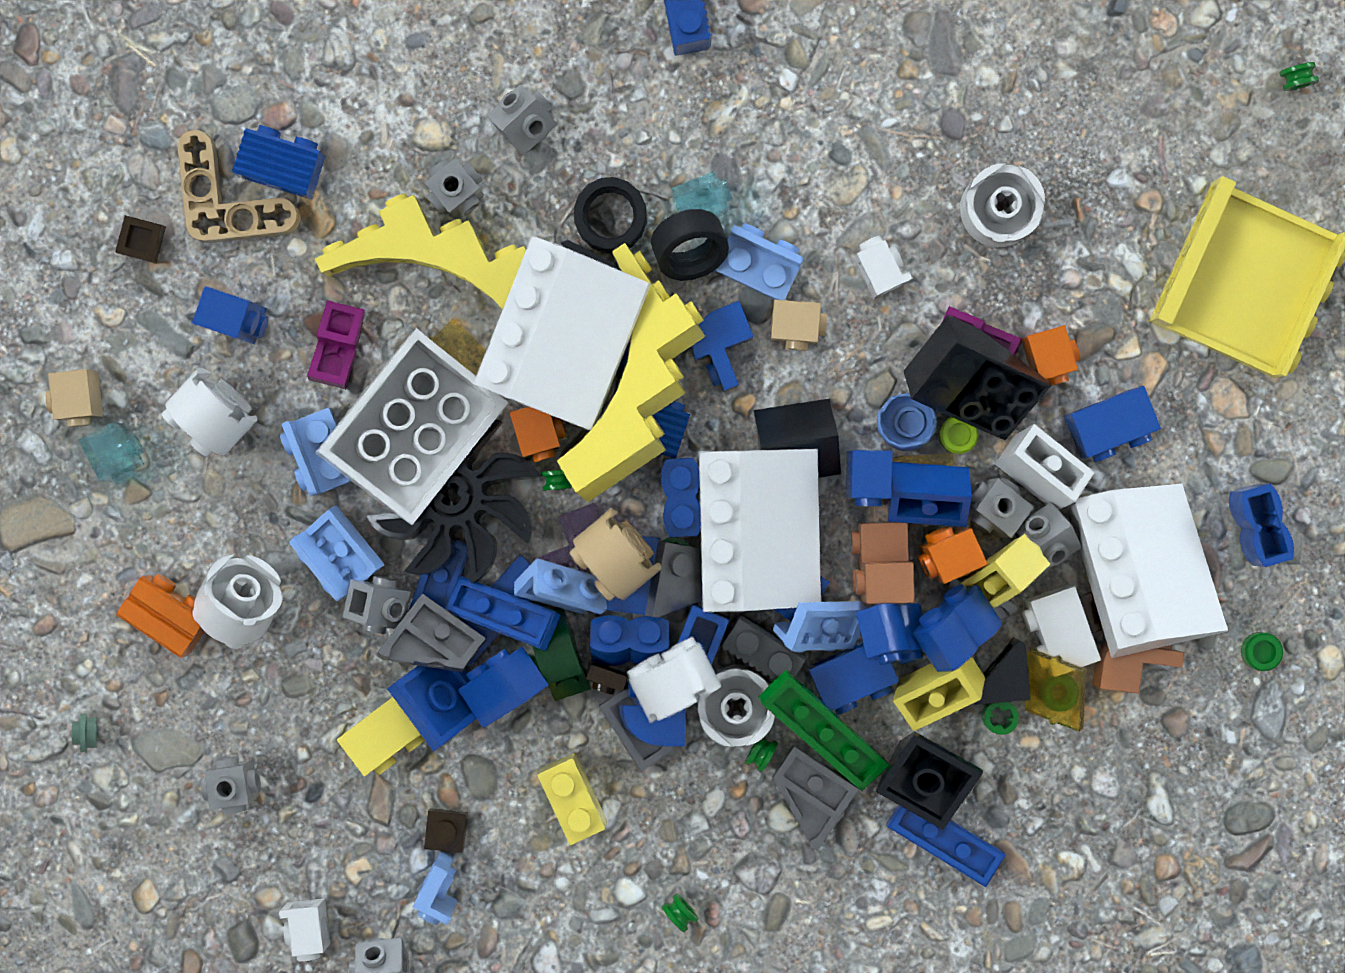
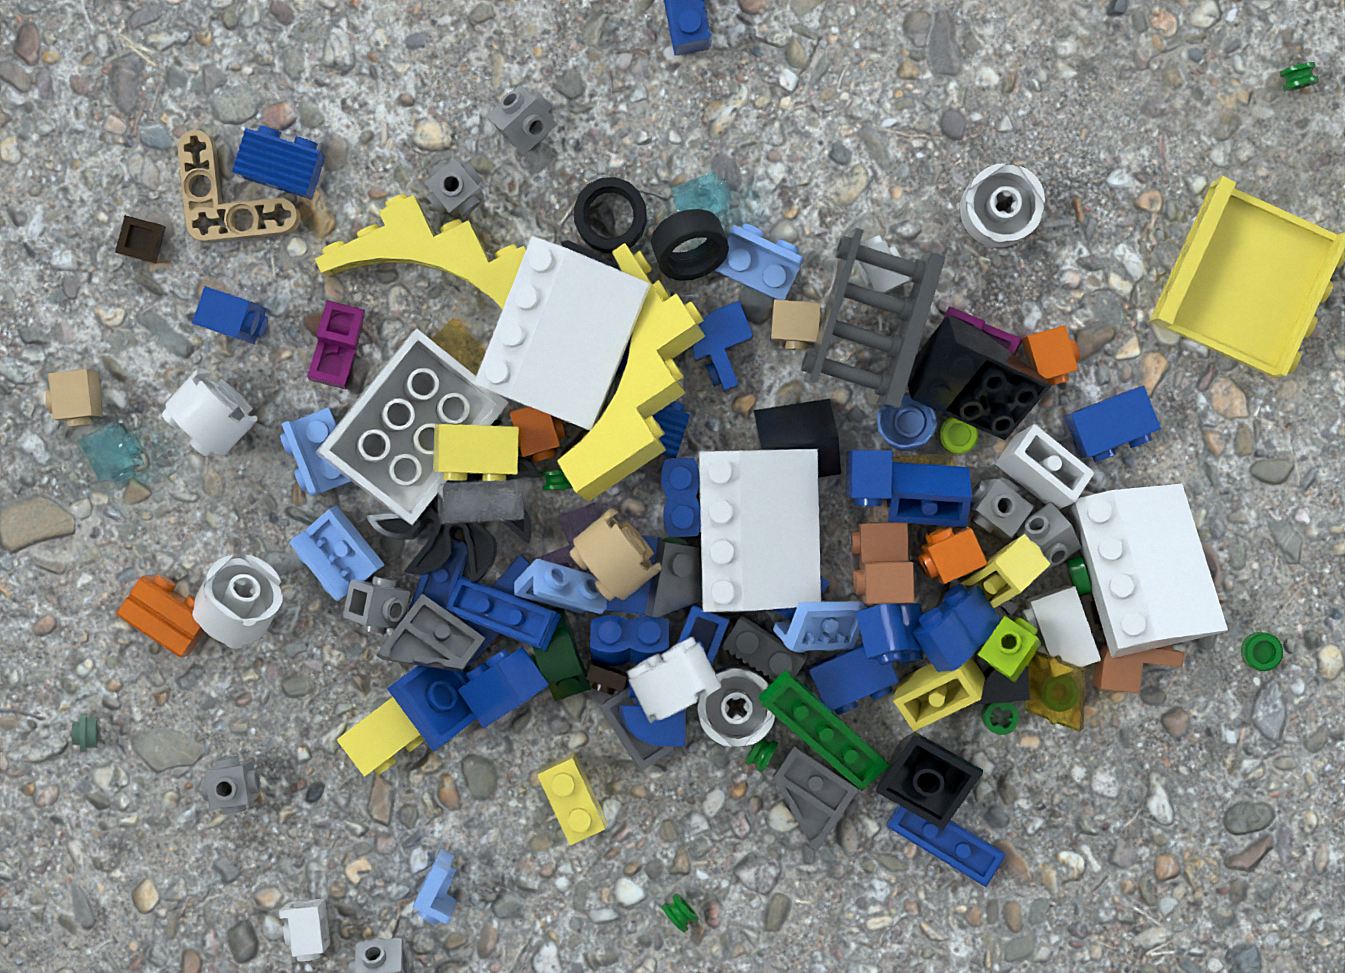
dark brown plate [424,808,468,853] -> none
blue brick [1229,484,1294,567] -> none
none -> light yellow brick [433,424,519,482]
none -> clear brick [437,479,524,525]
none -> dark grey fence [801,228,946,409]
none -> lime brick [978,616,1042,682]
none -> green tile [1066,556,1092,596]

